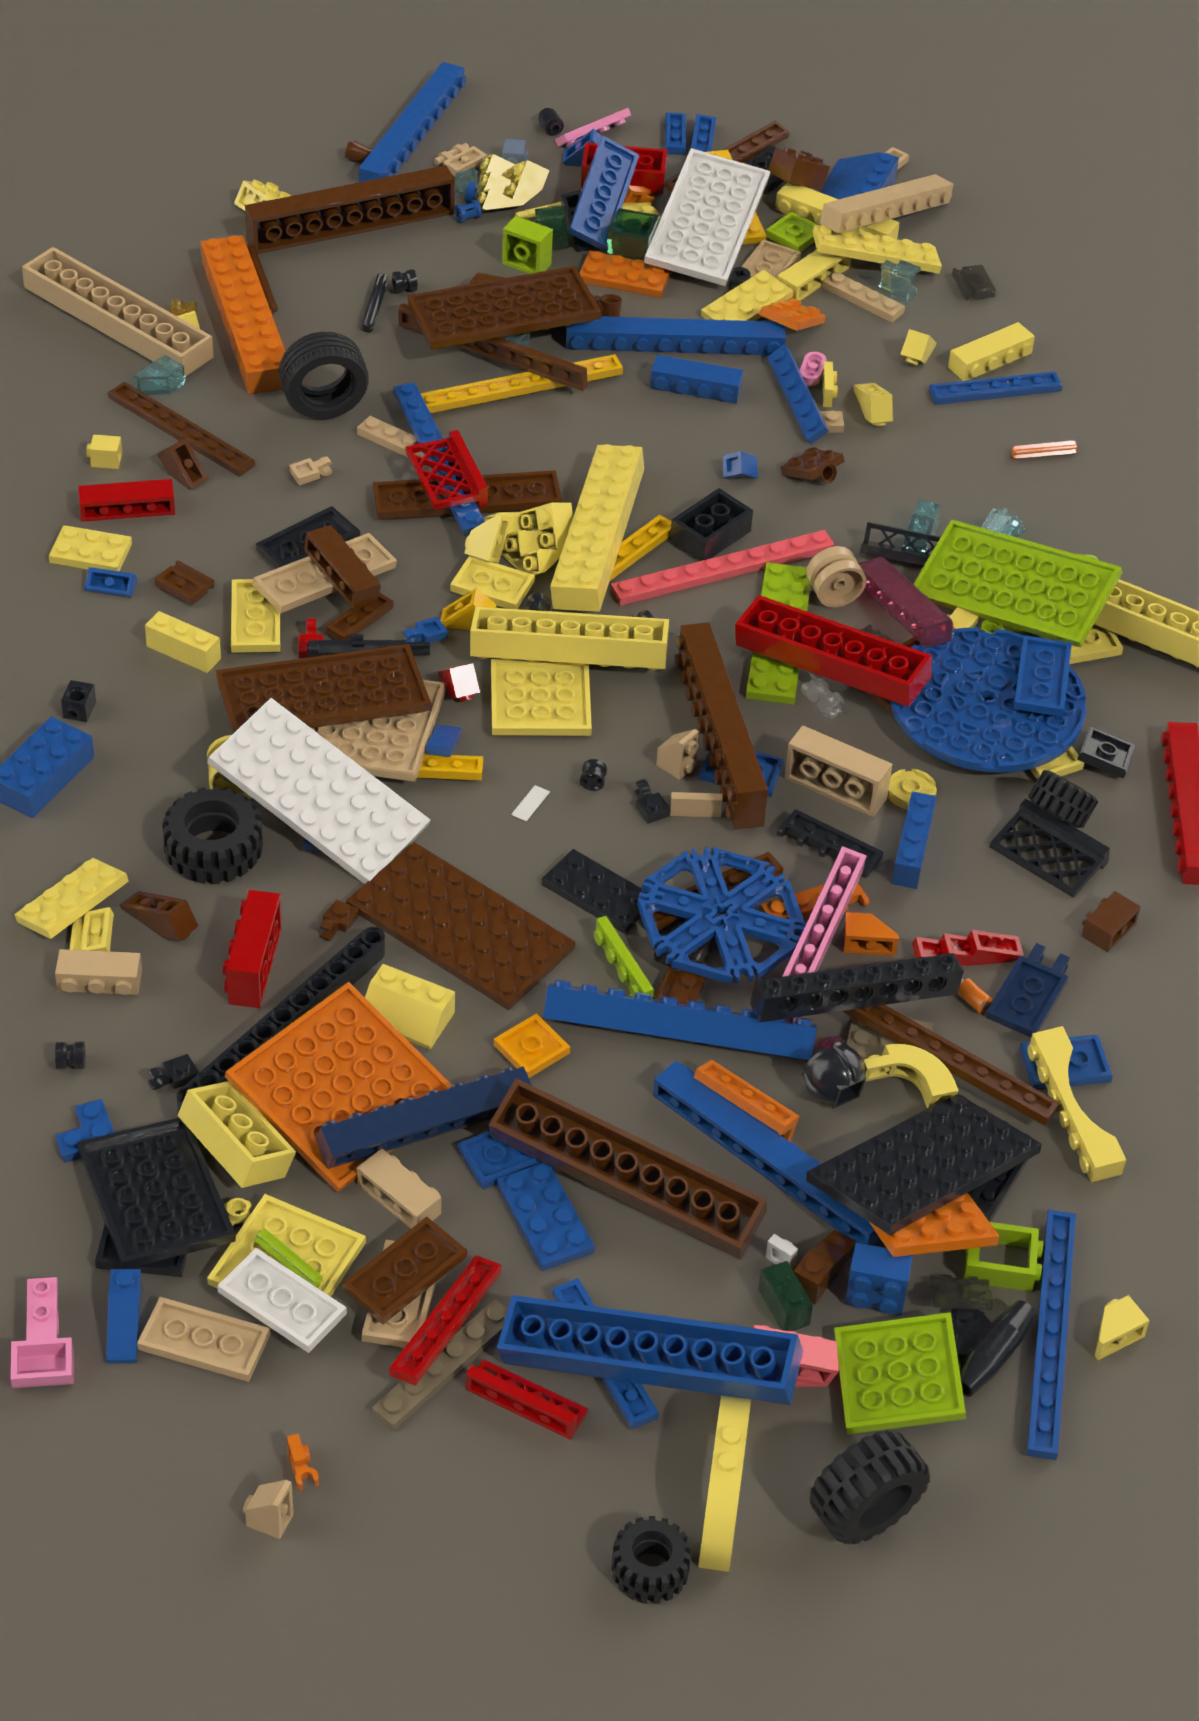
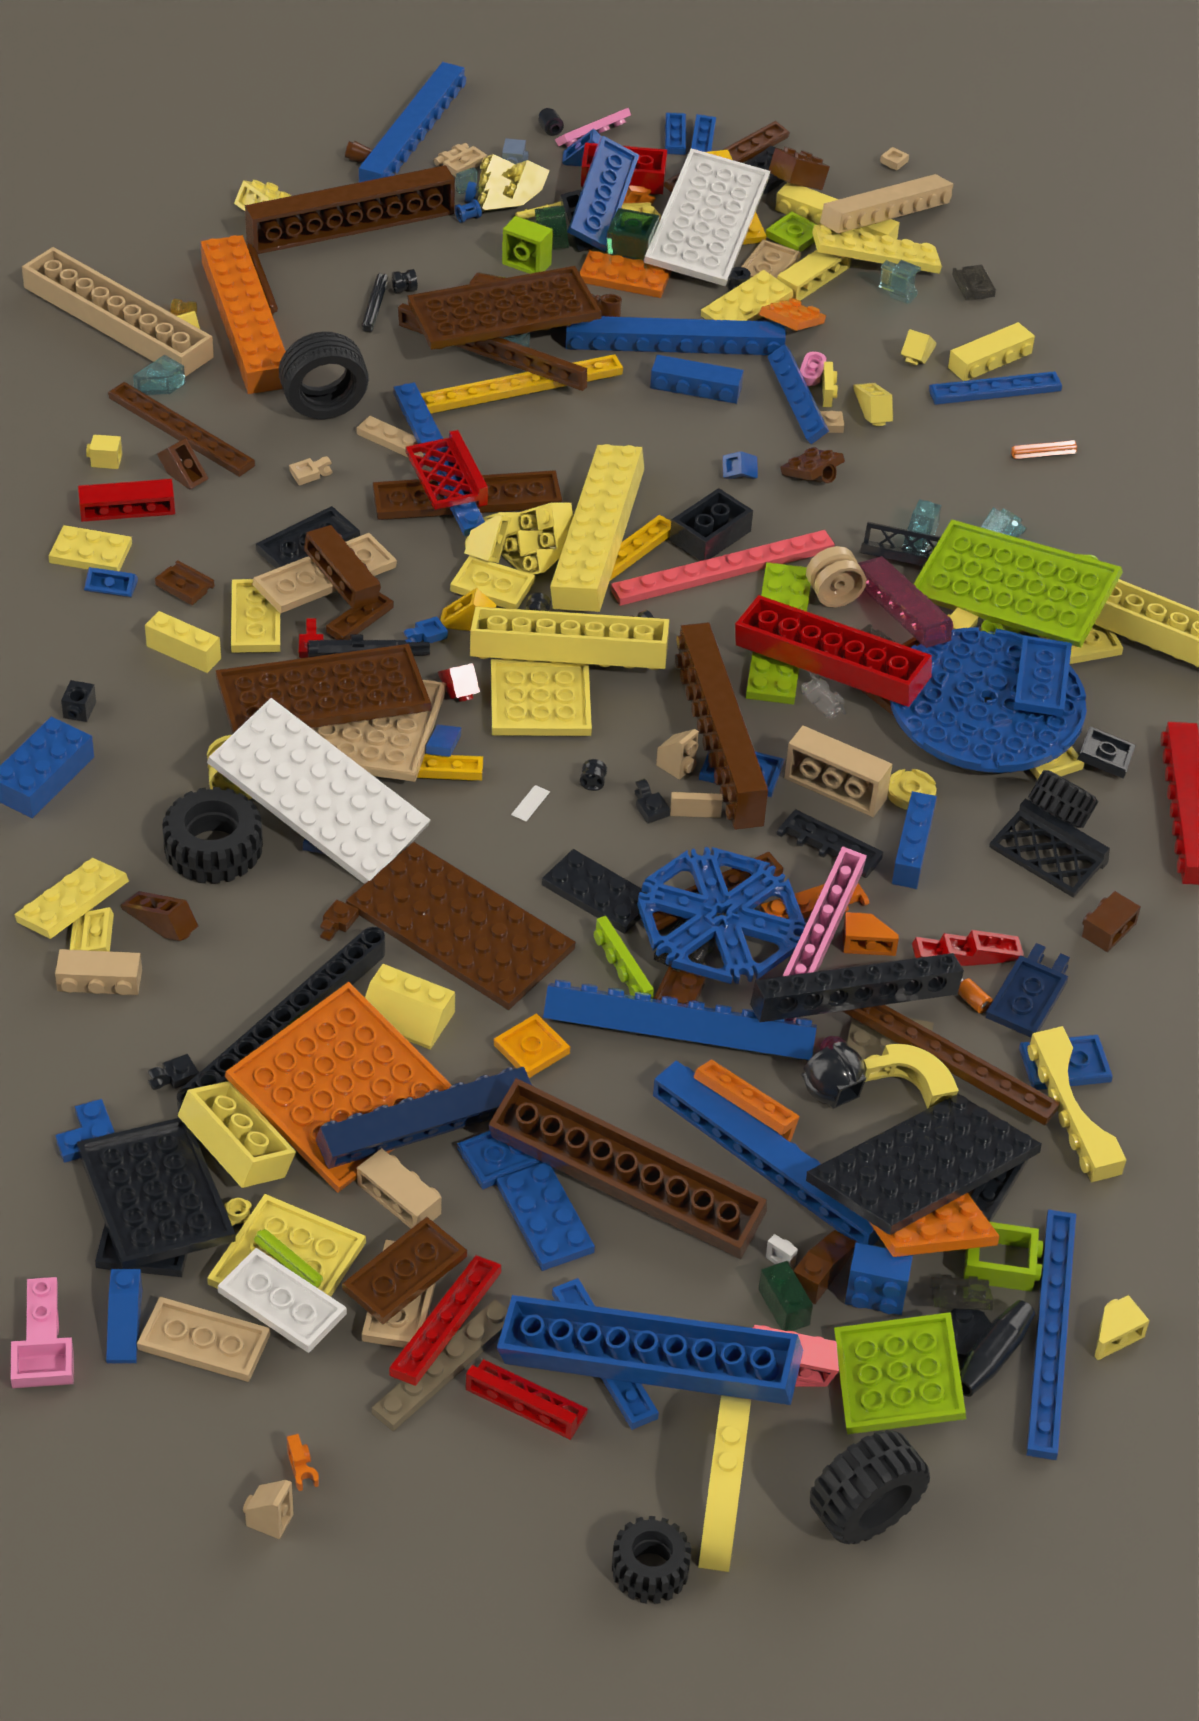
black wheel [55,1041,86,1069] -> none
red brick [223,889,282,1008] -> none
blue slope [820,152,899,199] -> none
tan plate [822,271,905,323] -> none

